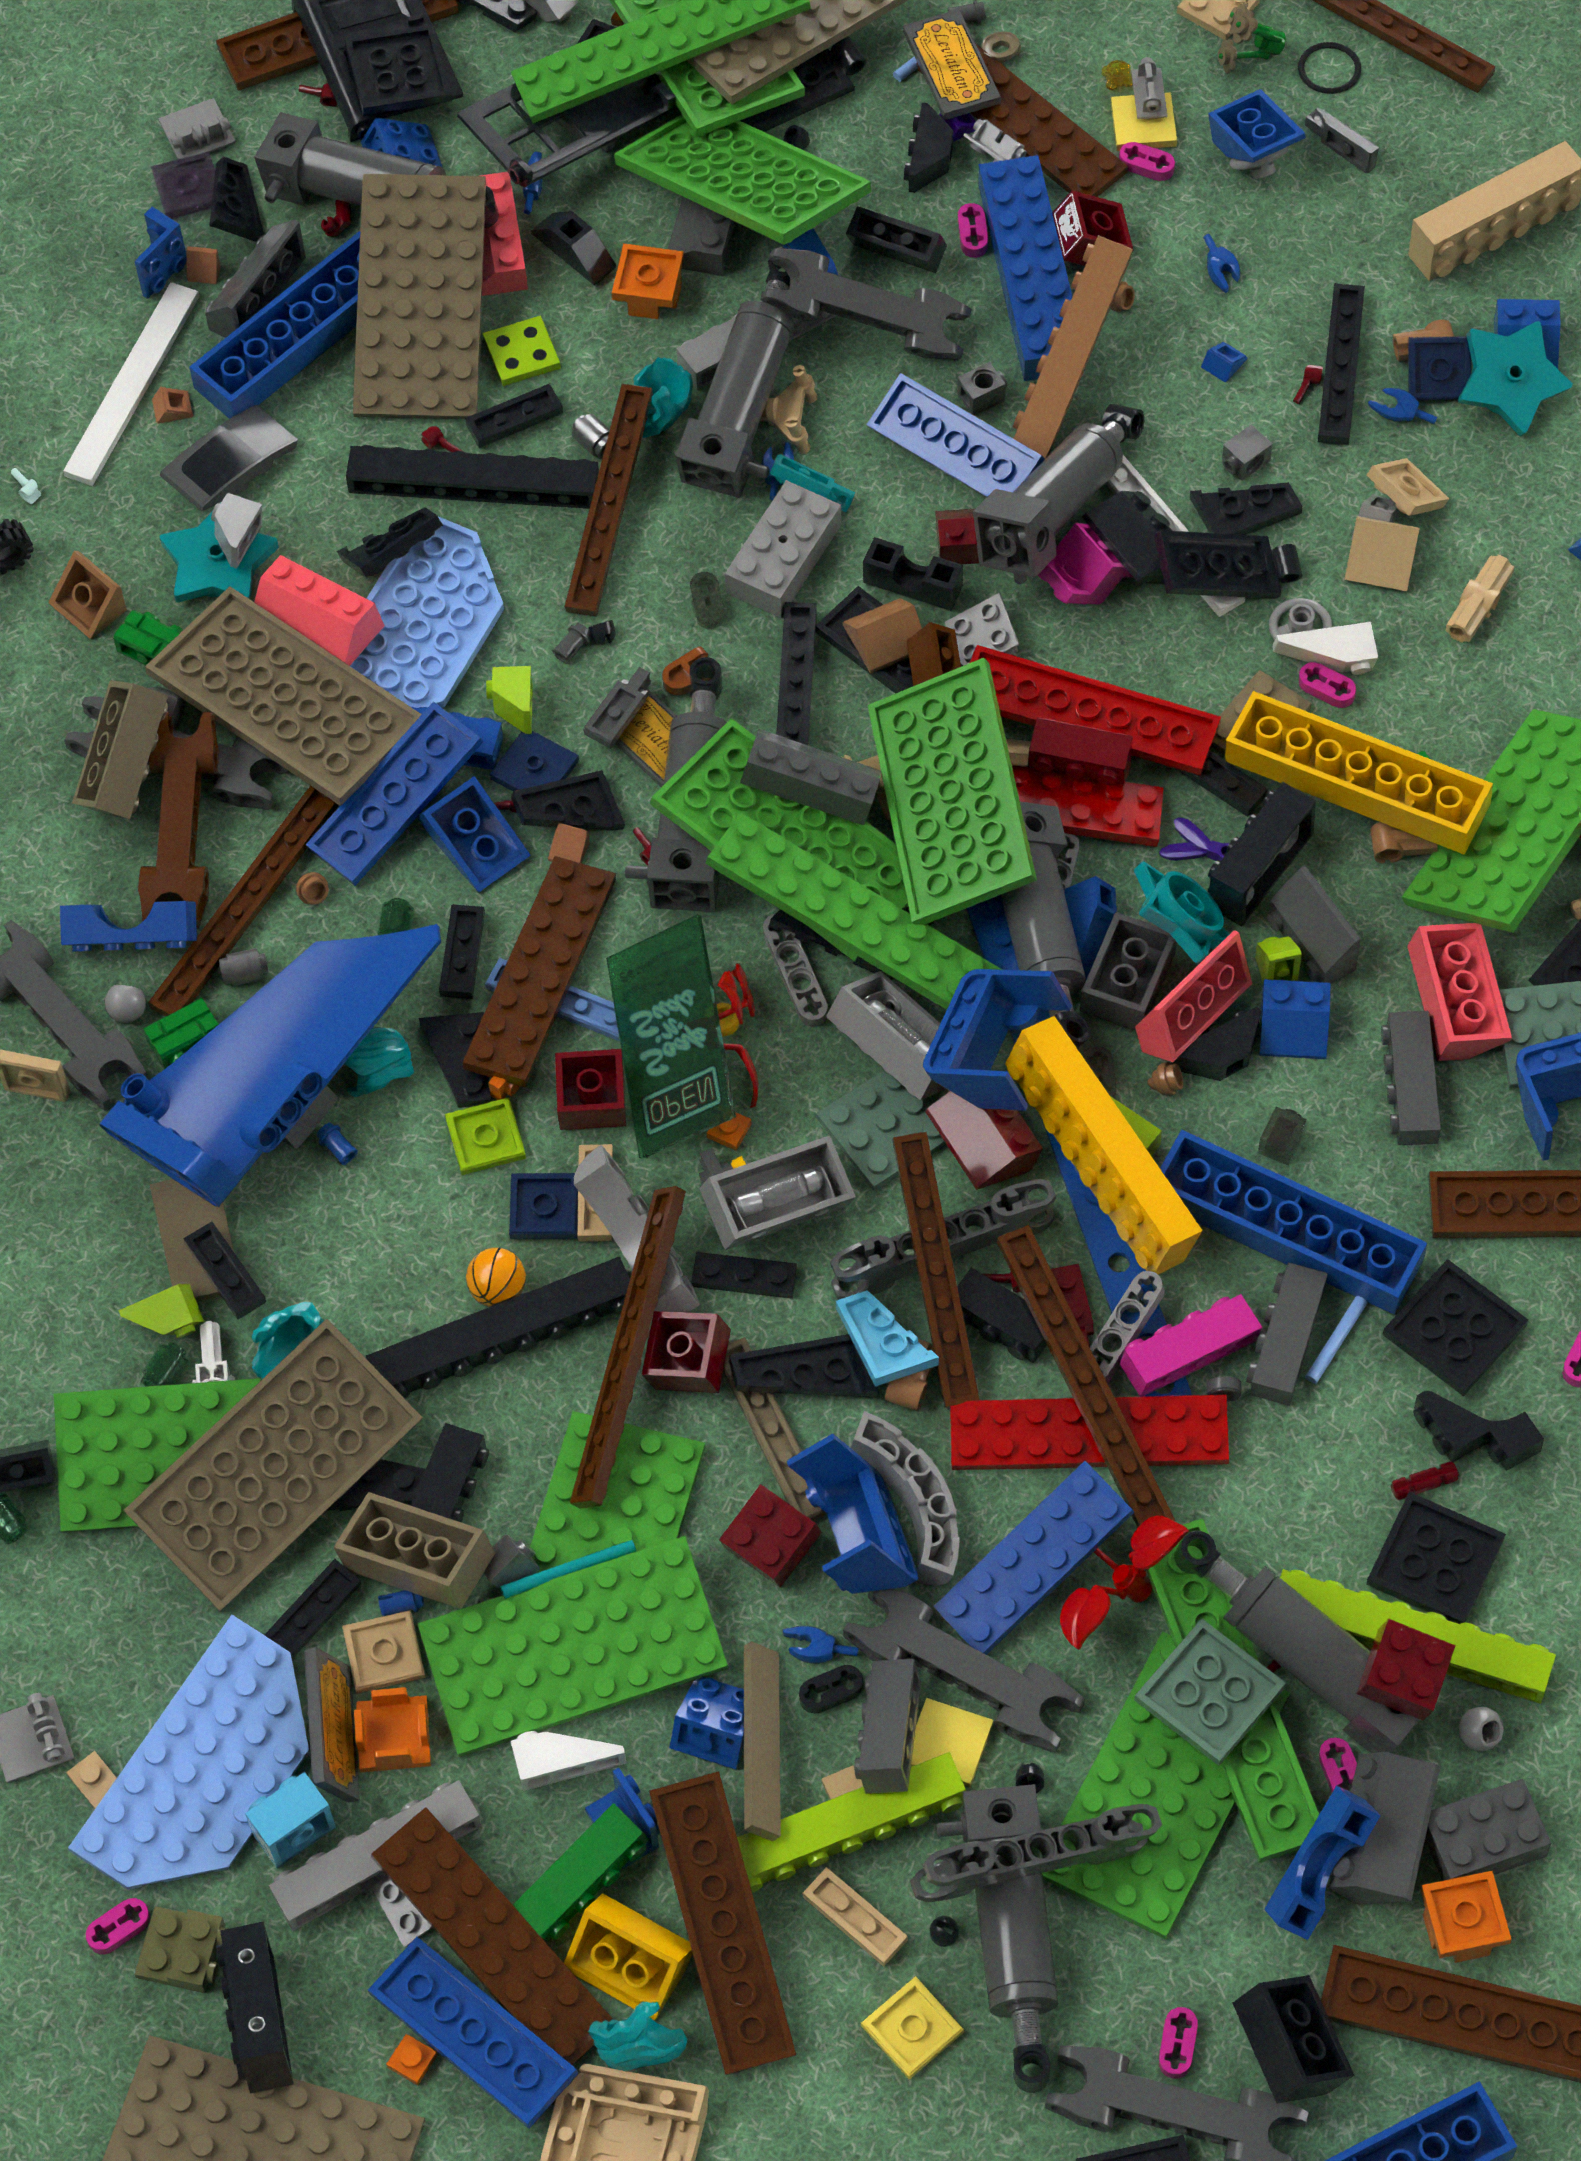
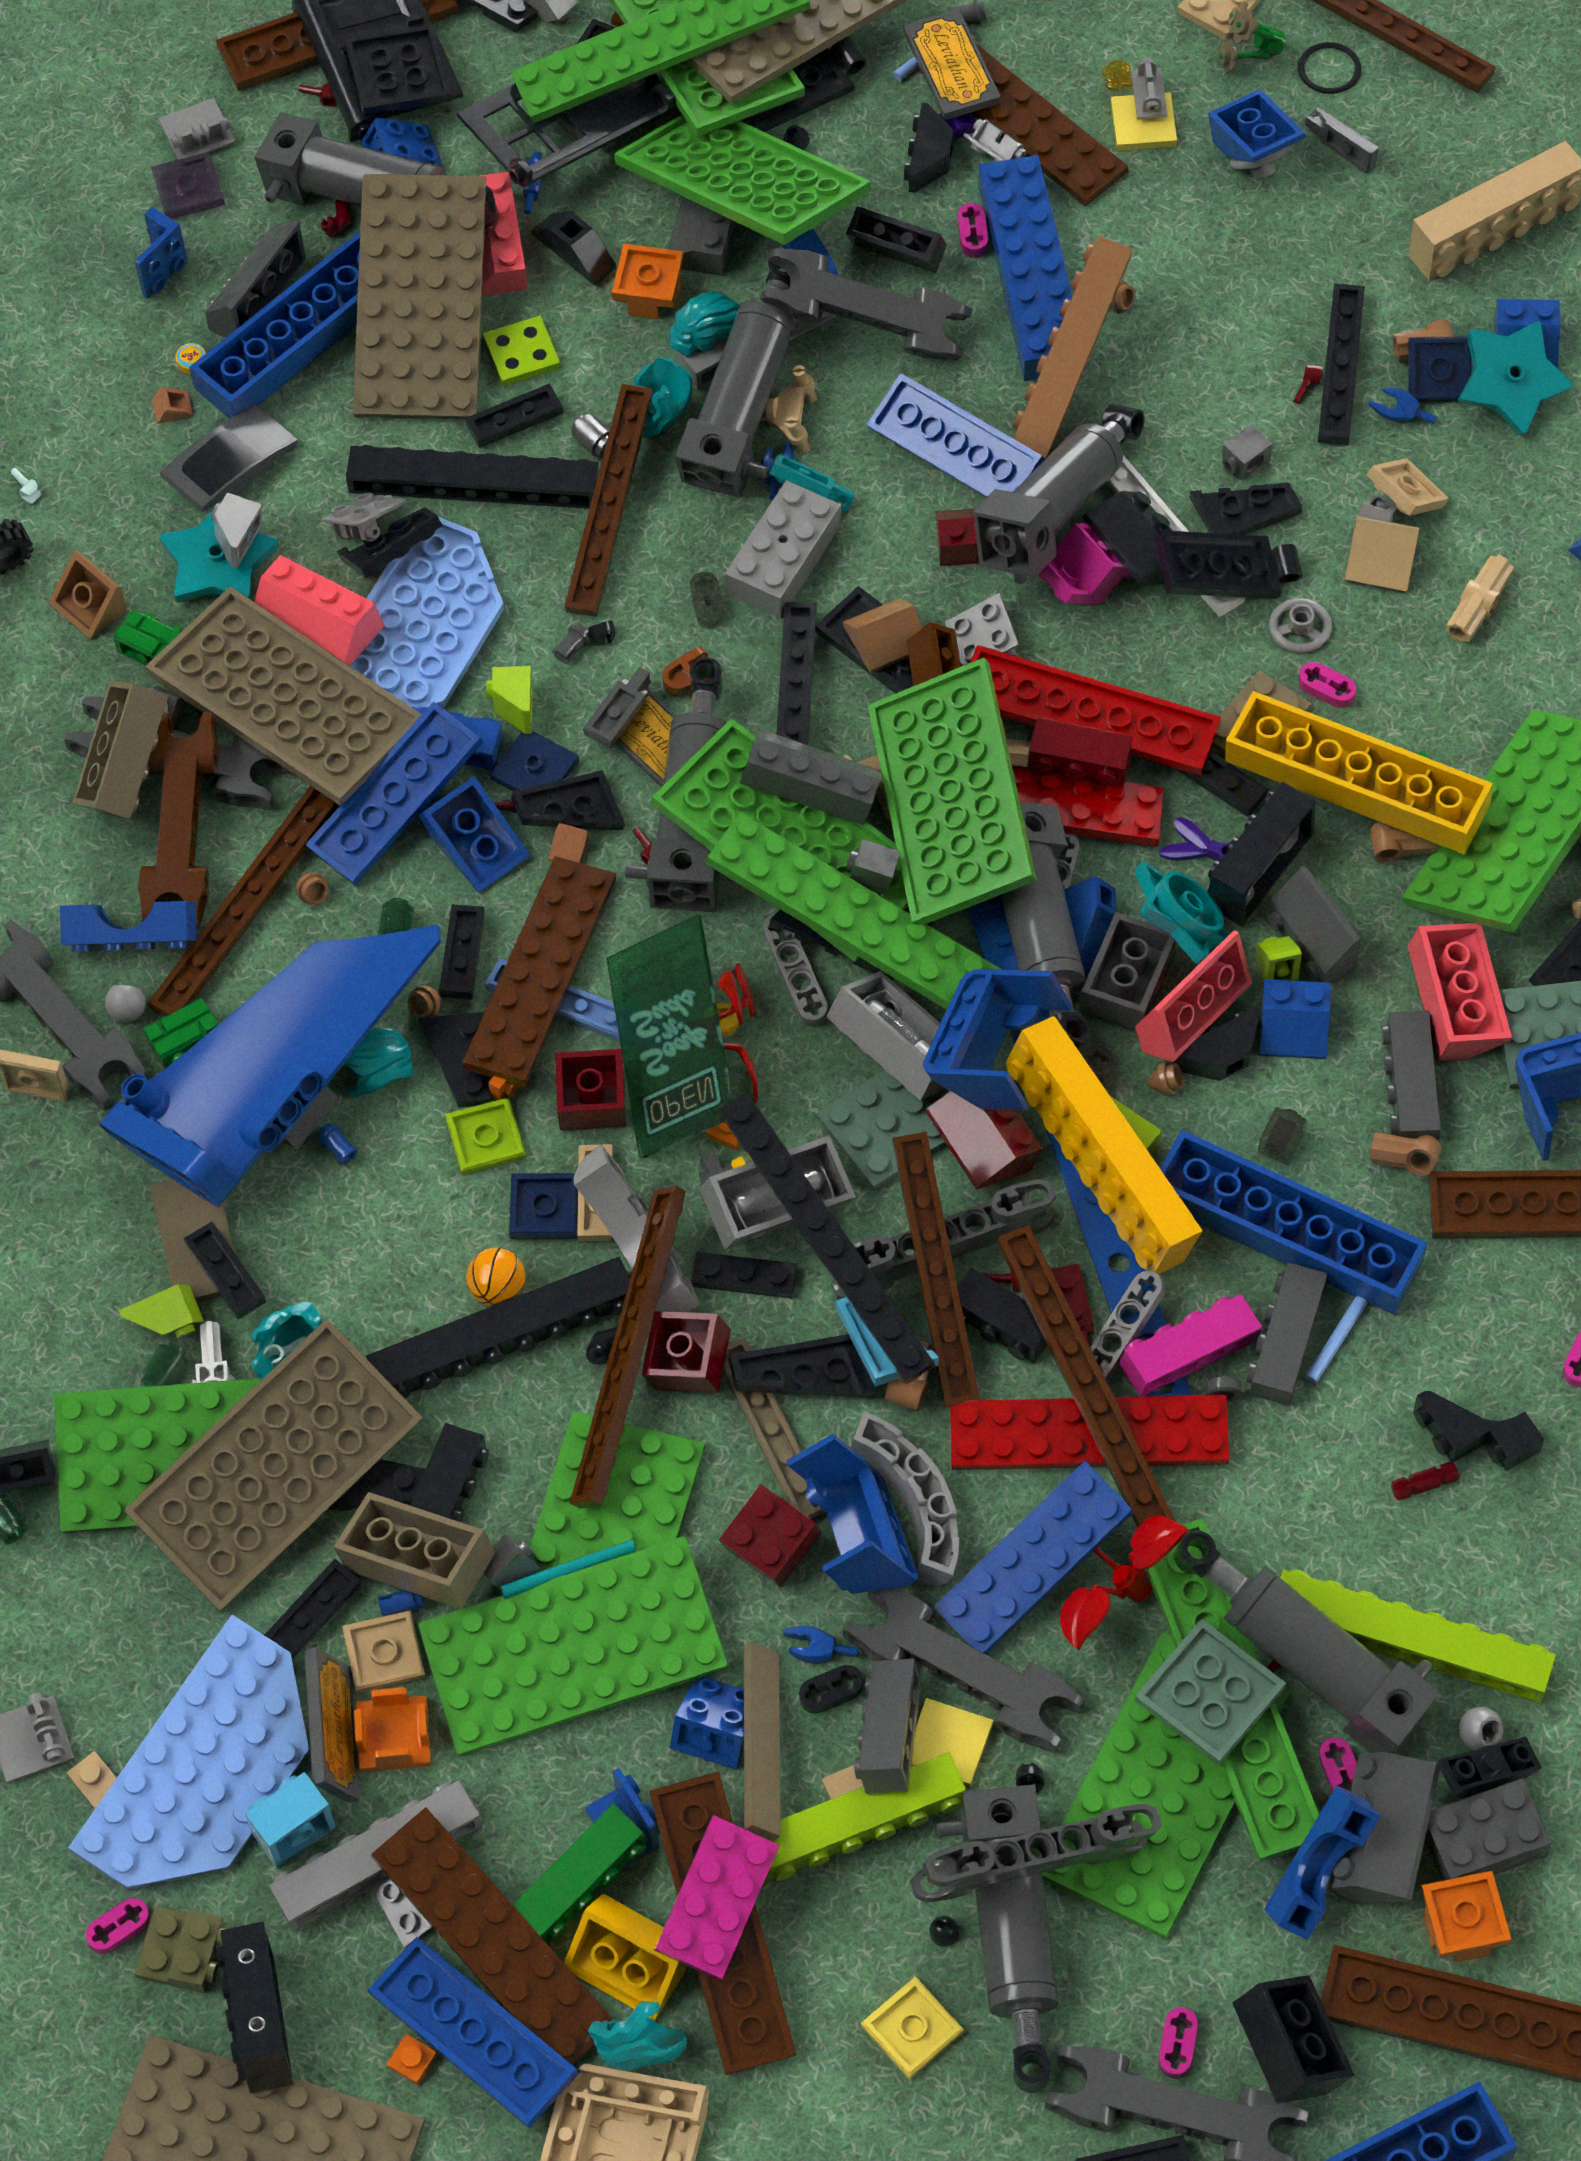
white tile [63,282,199,486] -> none
nougat slope [186,246,221,284] -> none
black wing [209,156,264,242] -> none
flat silver brick [219,948,269,986] -> none
dark red hand [421,426,464,452] -> none
white slope [511,1731,626,1791] -> none
tan plate [803,1867,908,1967] -> none
black arch [863,537,963,611] -> none
flat silver brick [957,362,1007,415] -> none
dark tan piece [981,31,1021,64] -> none
dark red brick [1052,190,1134,266] -> none
dark pink beam [1119,142,1175,181] -> none
blue slope [1201,342,1248,382] -> none
blue hand [1203,234,1240,293] -> none
white slope [1272,622,1378,675] -> none
dark red brick [1356,1618,1456,1721] -> none
black plate [1366,1492,1506,1624] -> none
black plate [1383,1259,1528,1396] -> none
none -> yellow tile [175,343,206,374]
none -> light aqua hand [264,1336,306,1369]
none -> light grey hinge [321,493,407,541]
none -> medium nougat plate [407,985,441,1018]
none -> black arm [586,1327,617,1365]
none -> dark pink plate [654,1815,779,1981]
none -> teal hair [669,291,740,355]
none -> black plate [718,1091,935,1384]
none -> flat silver brick [846,839,900,895]
none -> medium nougat piece [1370,1132,1442,1176]
none -> black slope [1437,1737,1542,1800]

